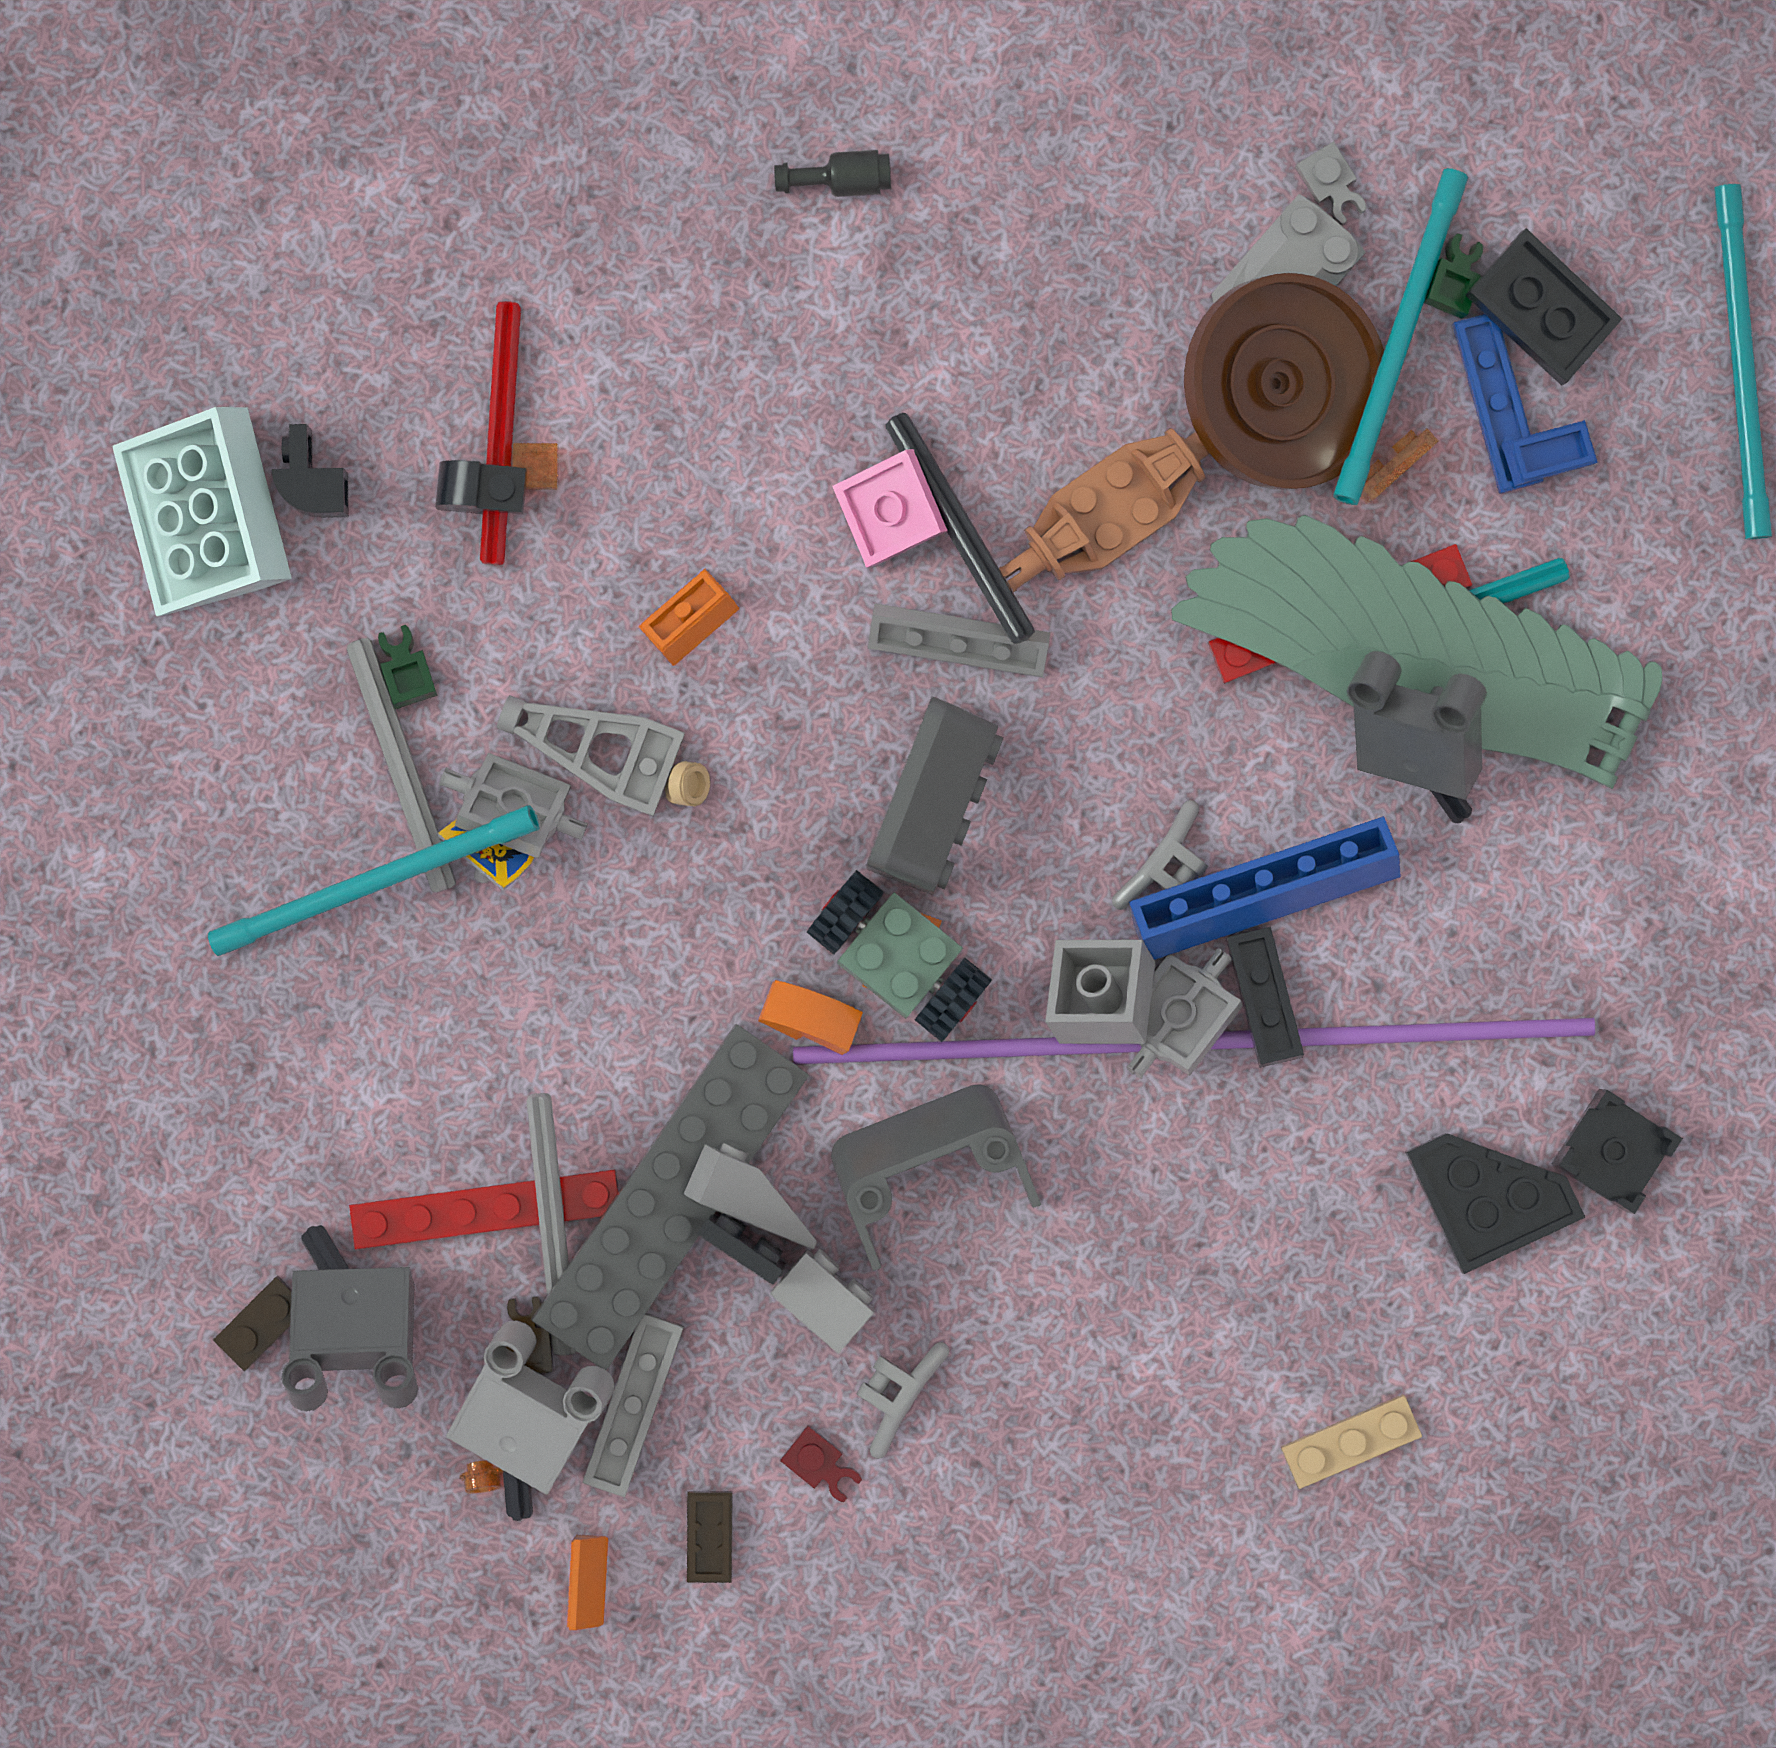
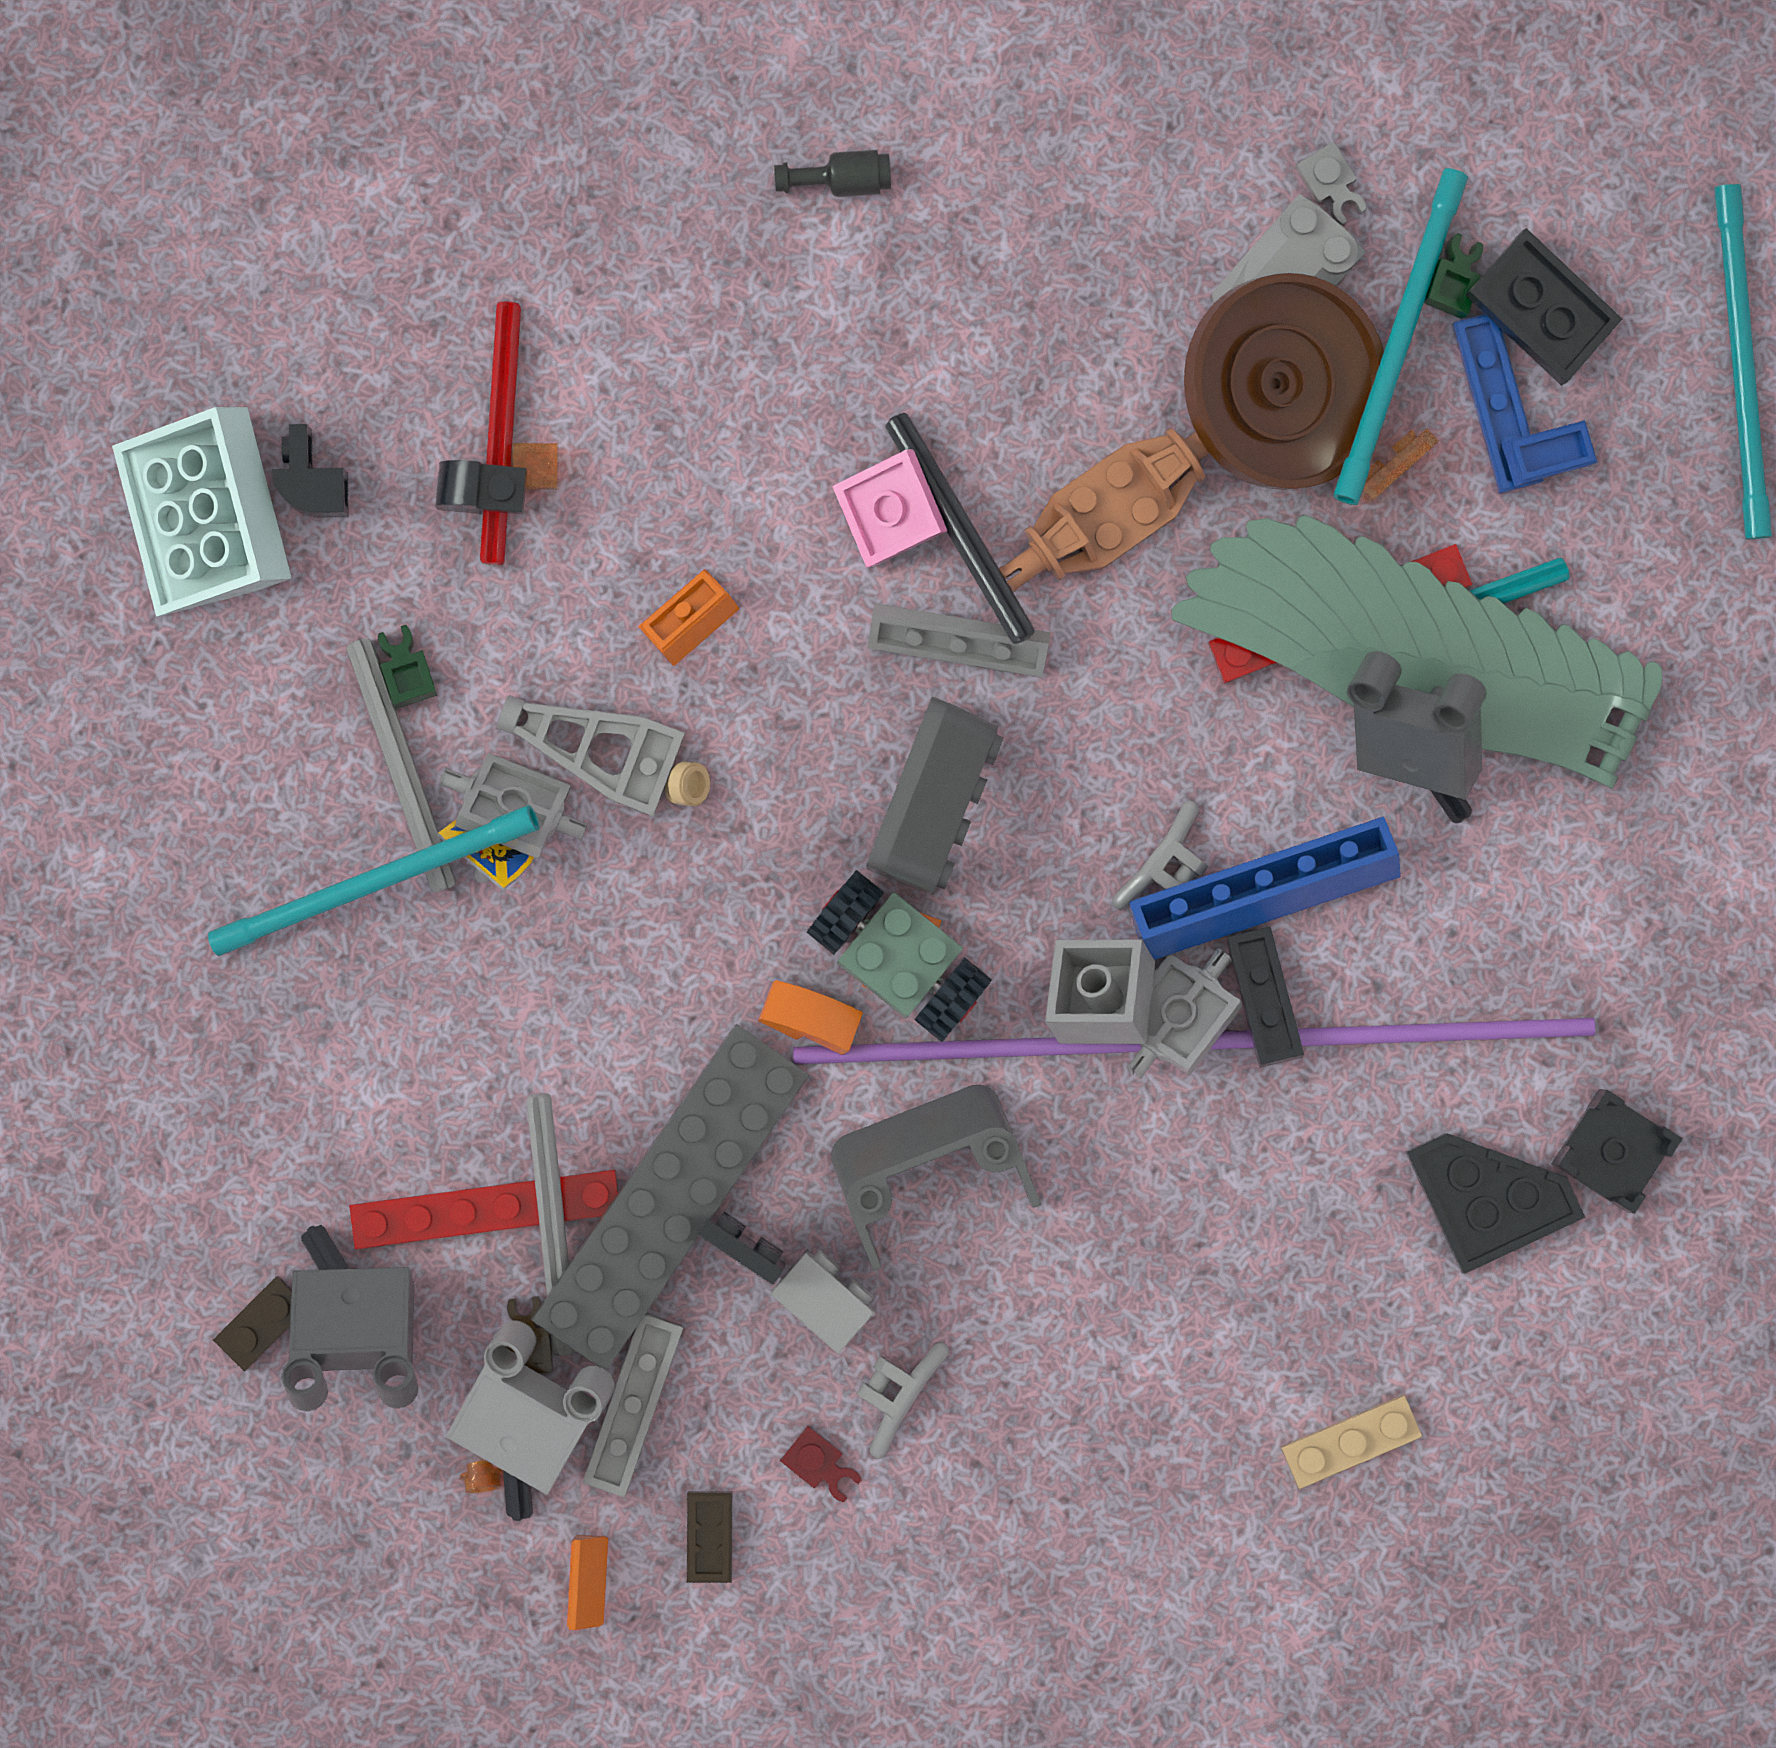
light grey slope [684,1143,817,1250] -> none

